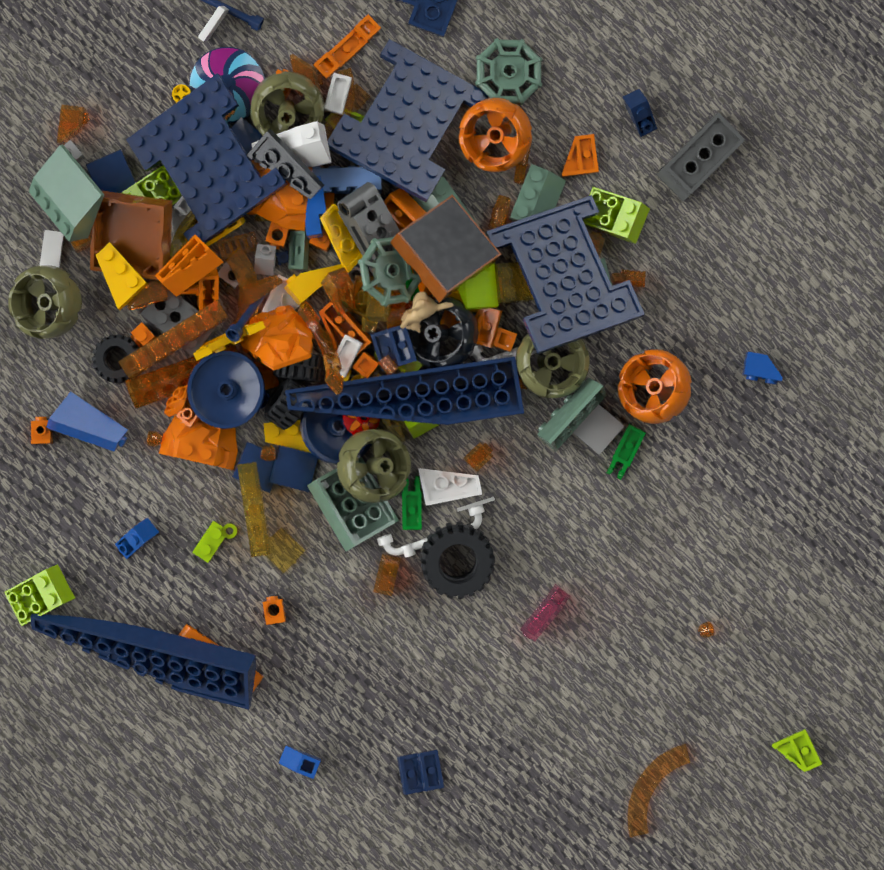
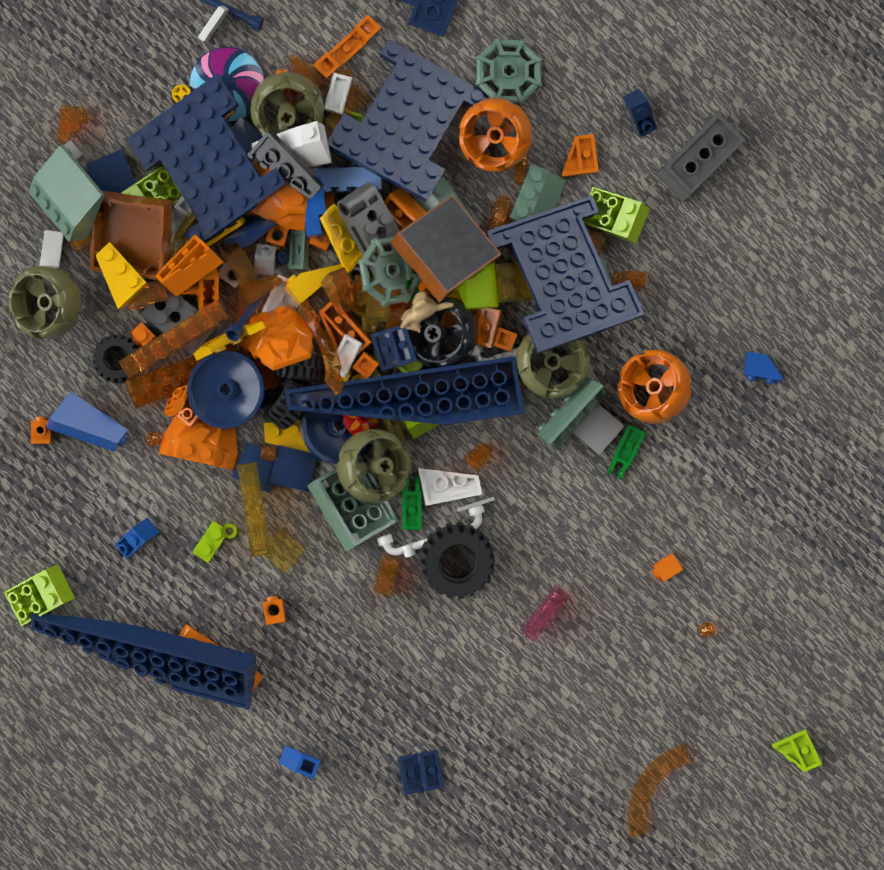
clear orange hinge [378,355,399,375] -> none
none -> dark blue slope [222,218,276,248]
none -> orange brick [652,553,683,582]

